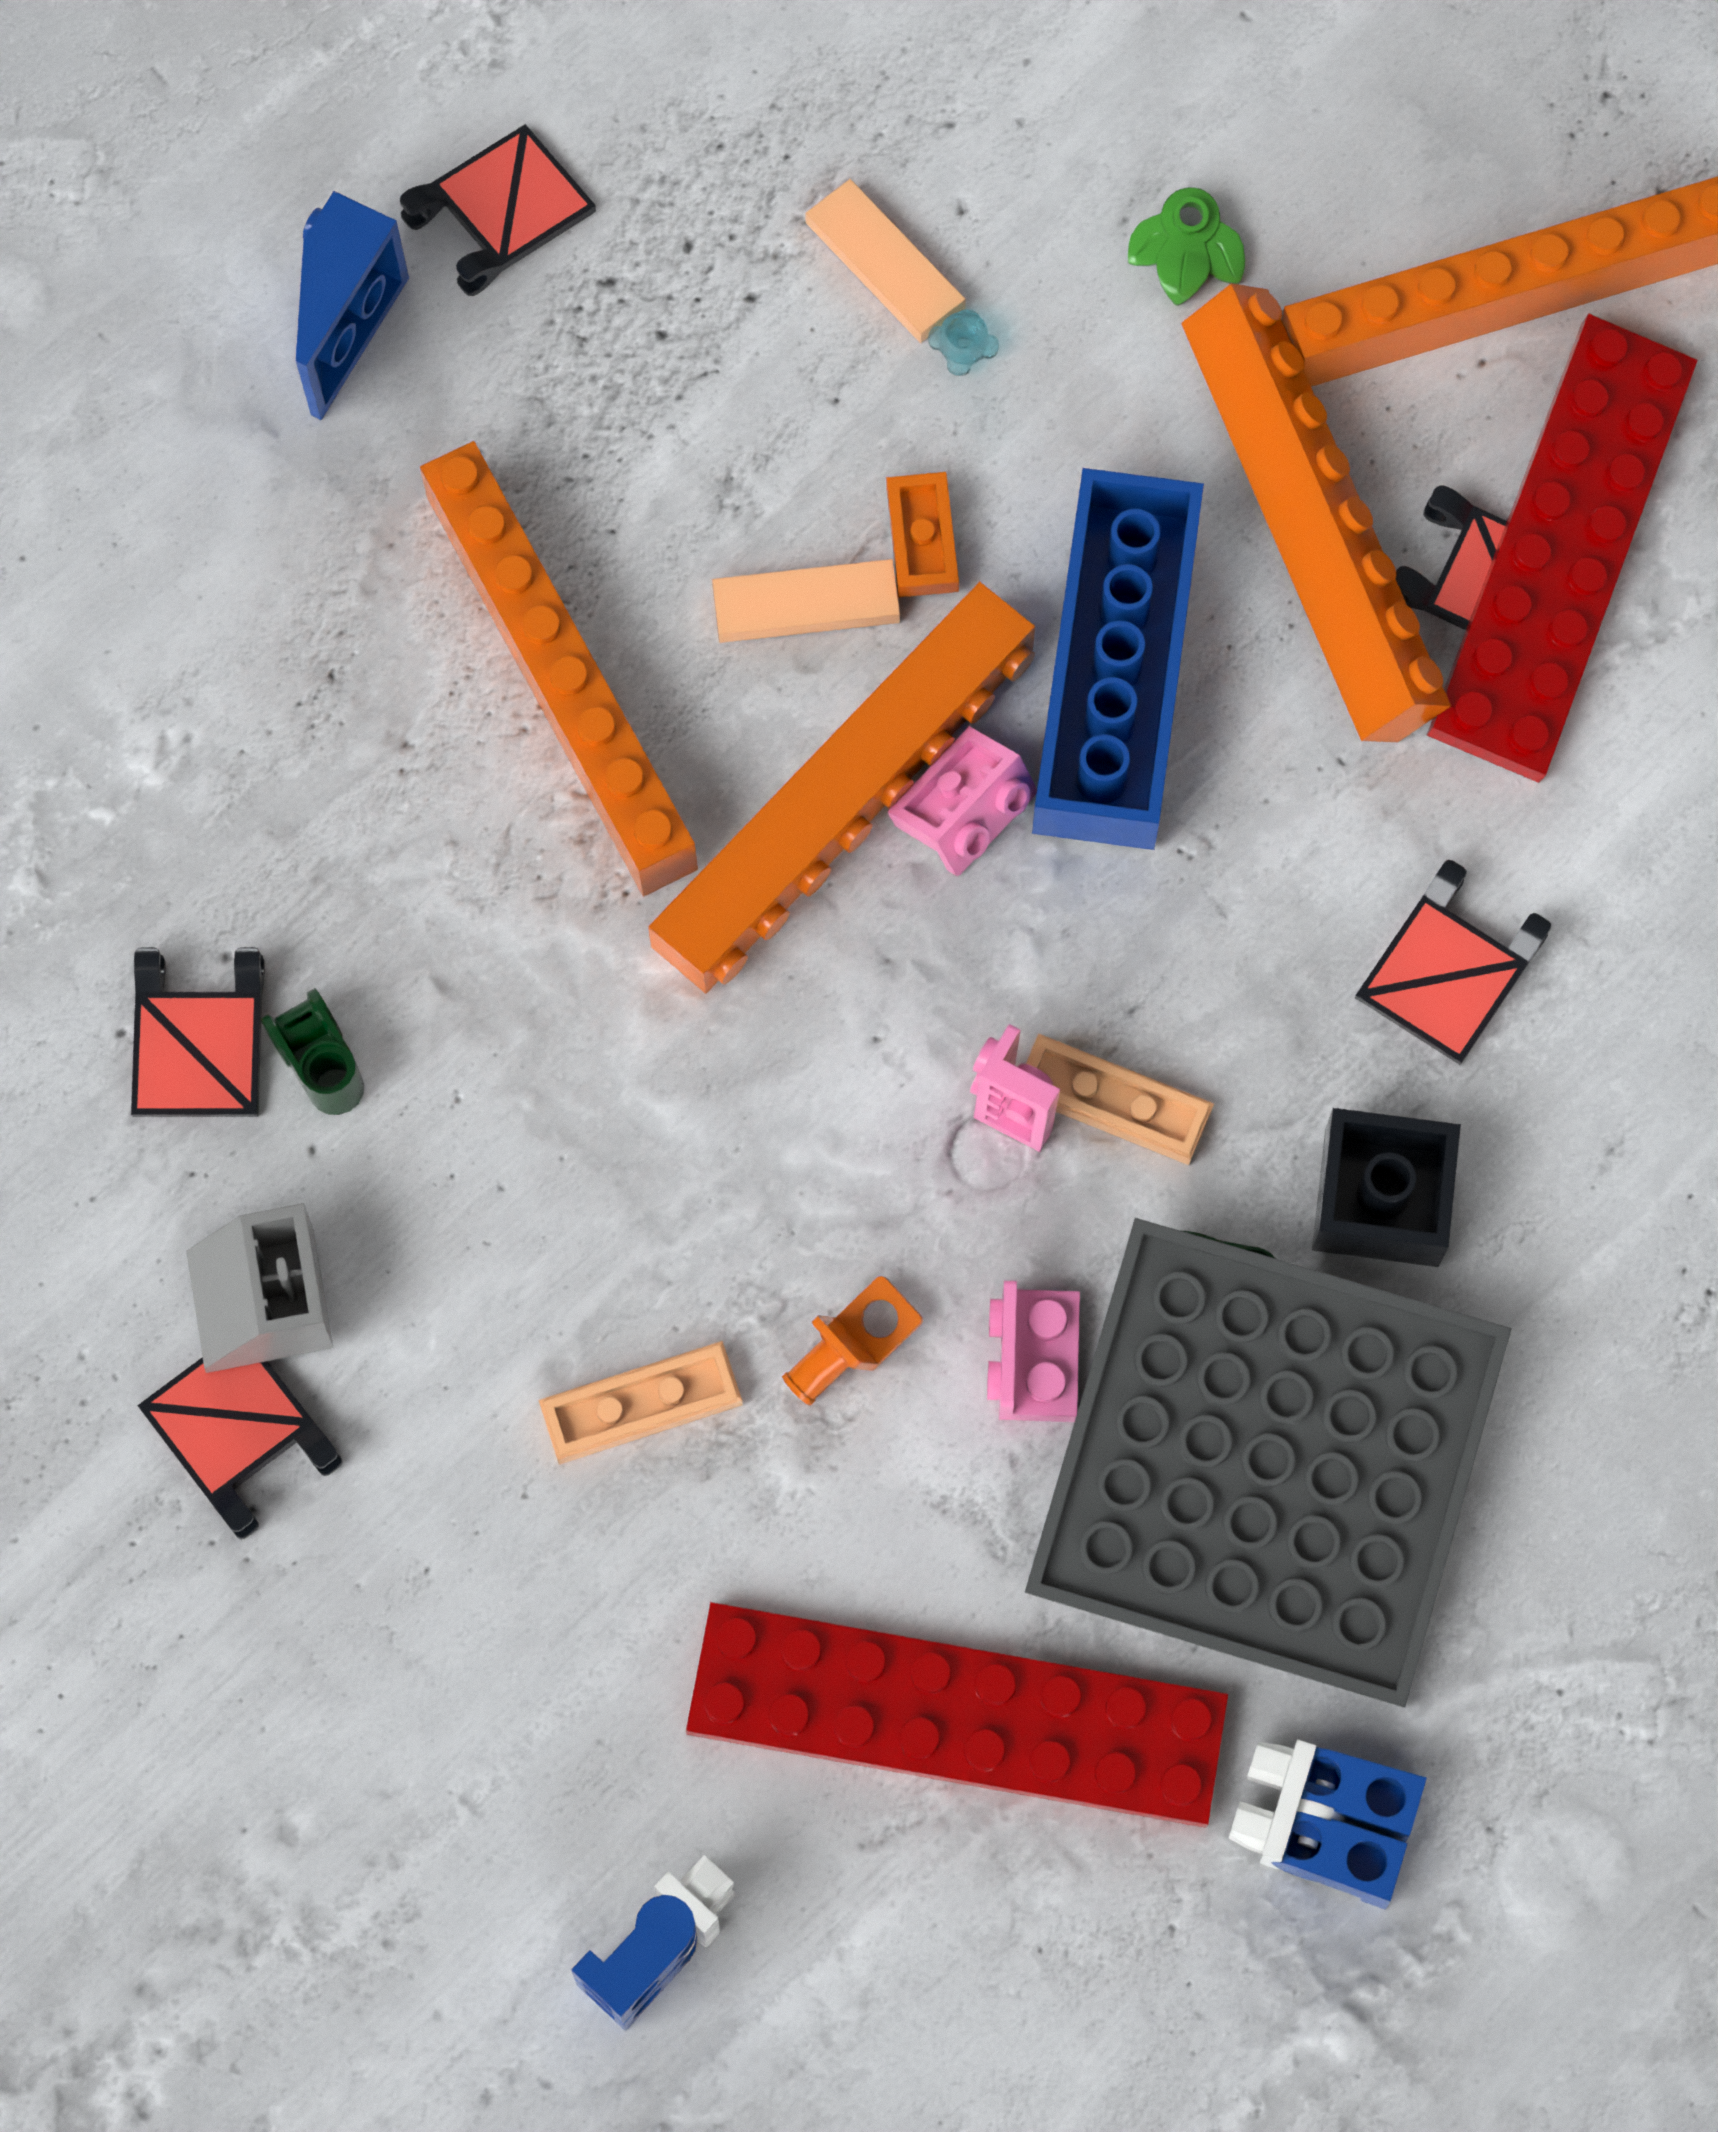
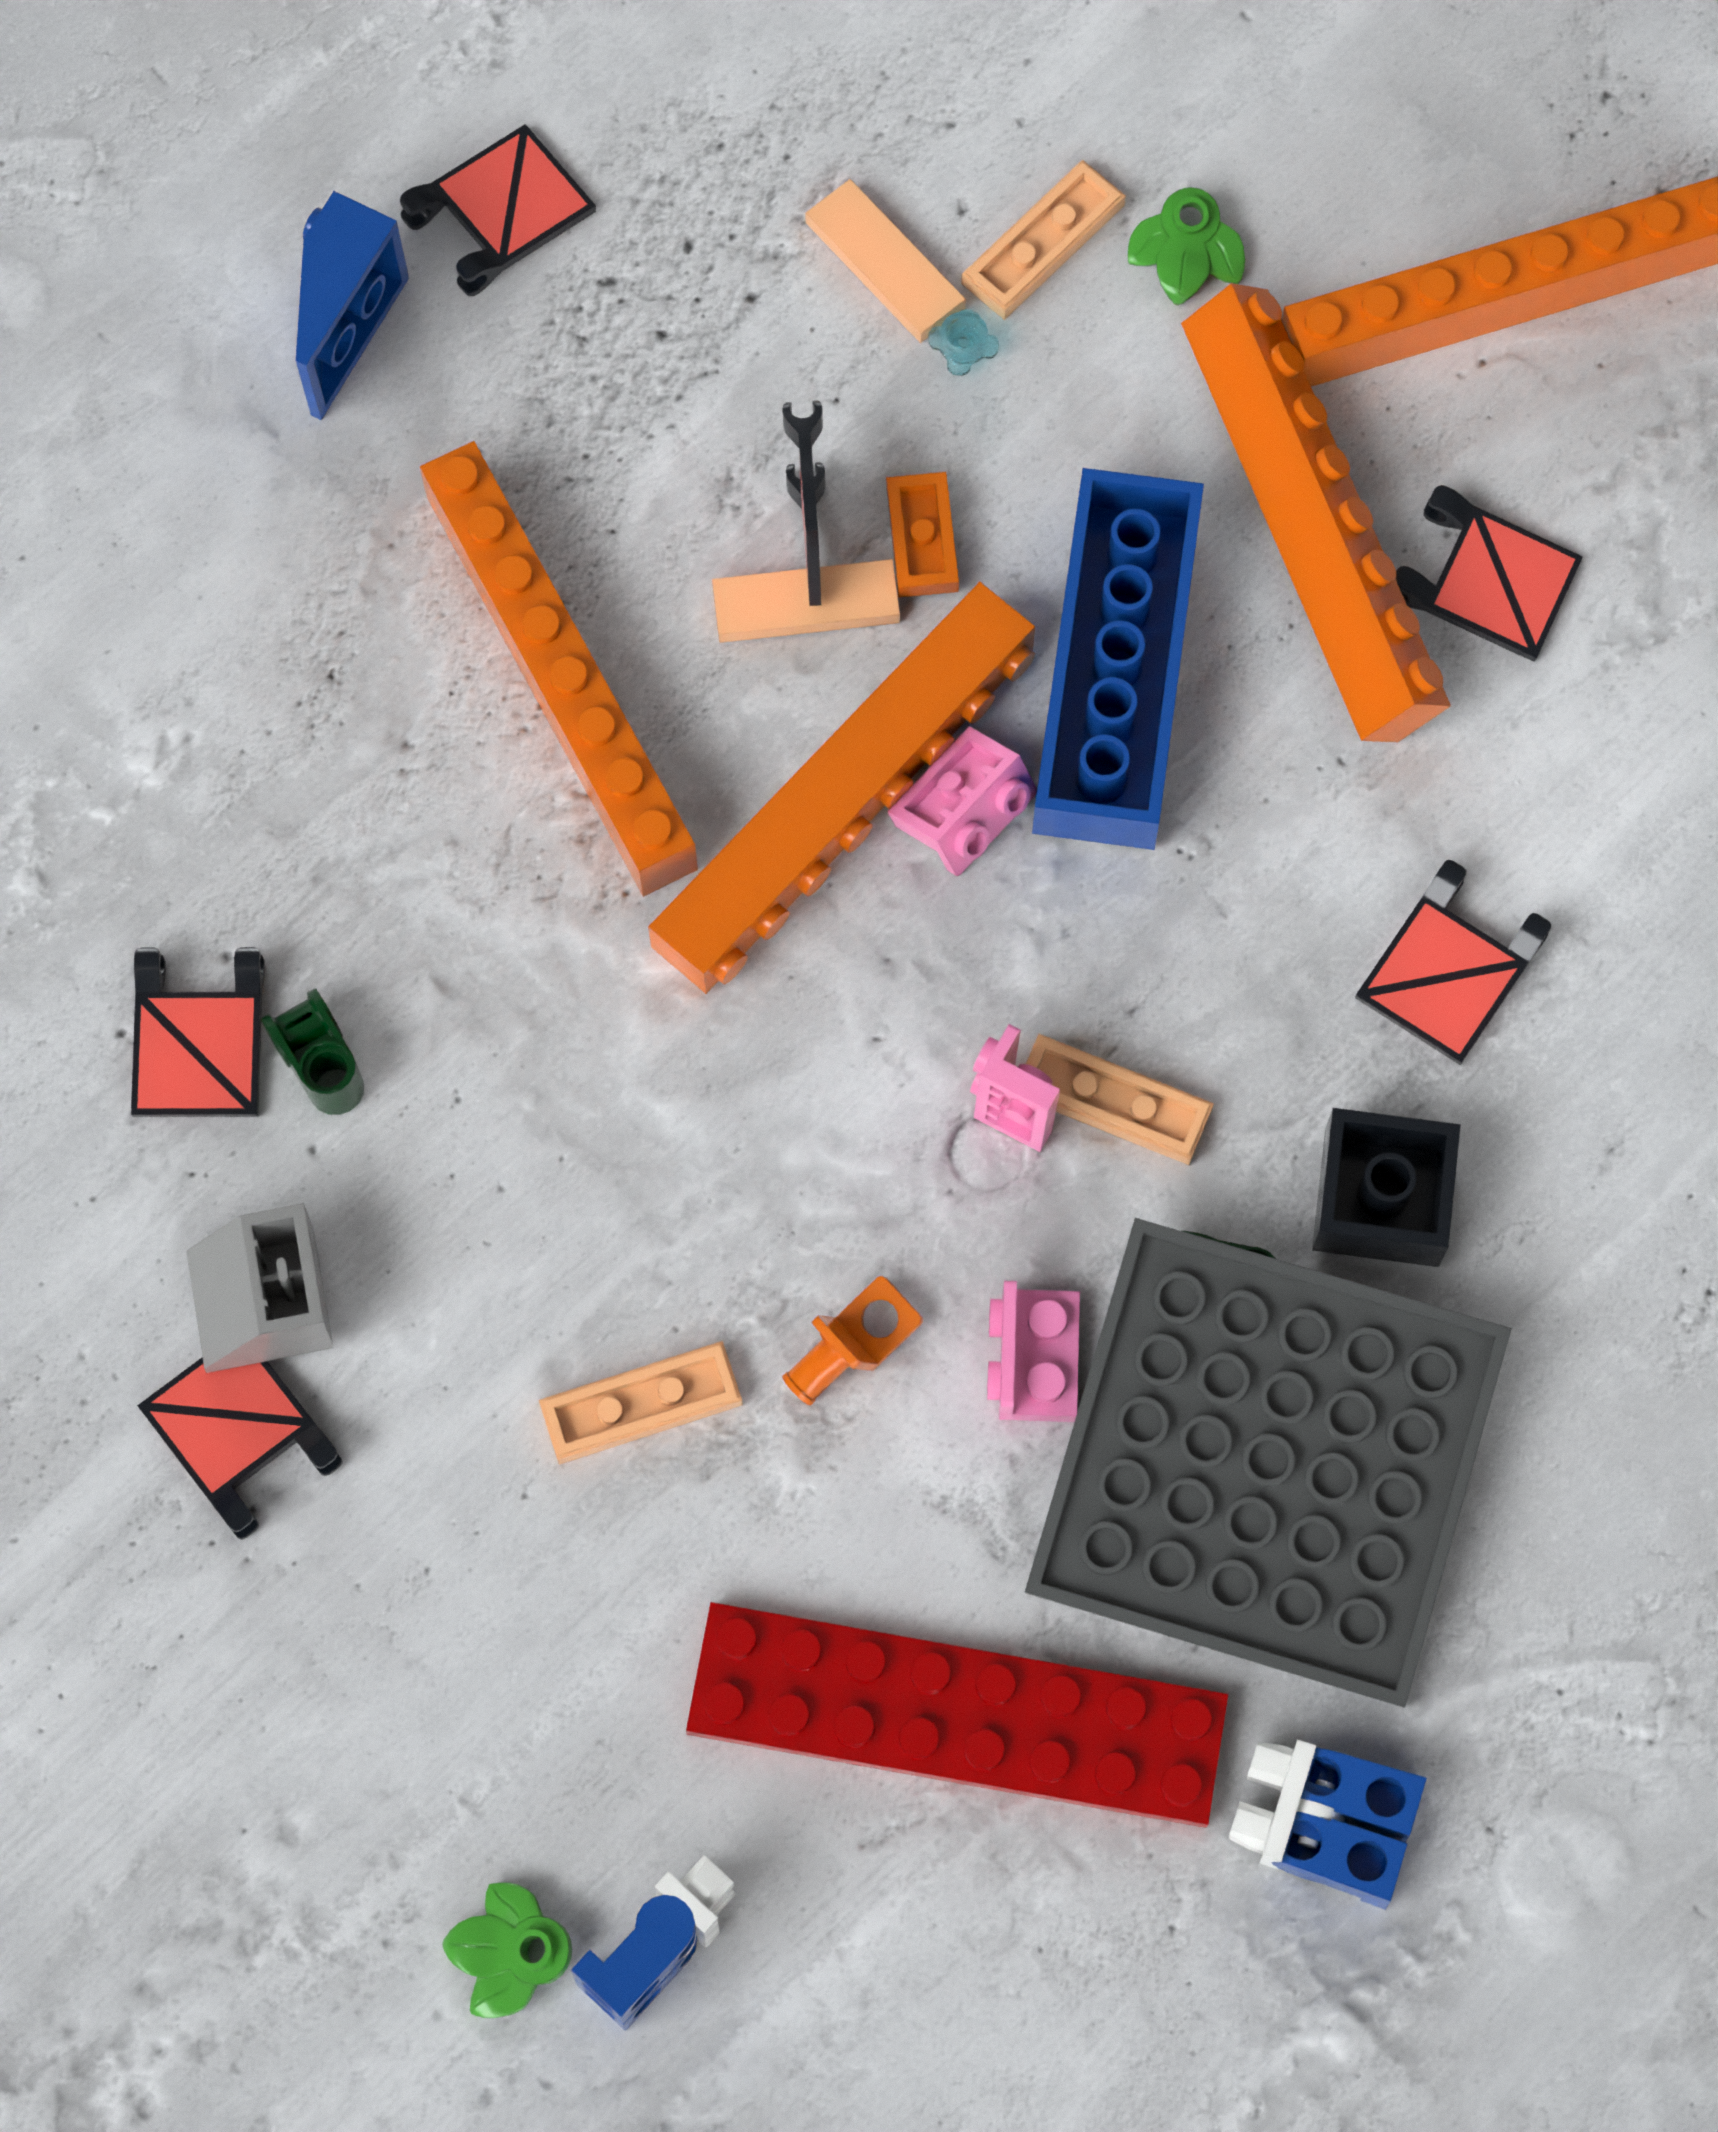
red plate [1426,313,1698,783] -> none
none -> bright green plate [442,1883,572,2018]
none -> black flag [782,400,826,606]
none -> light nougat tile [961,160,1126,320]

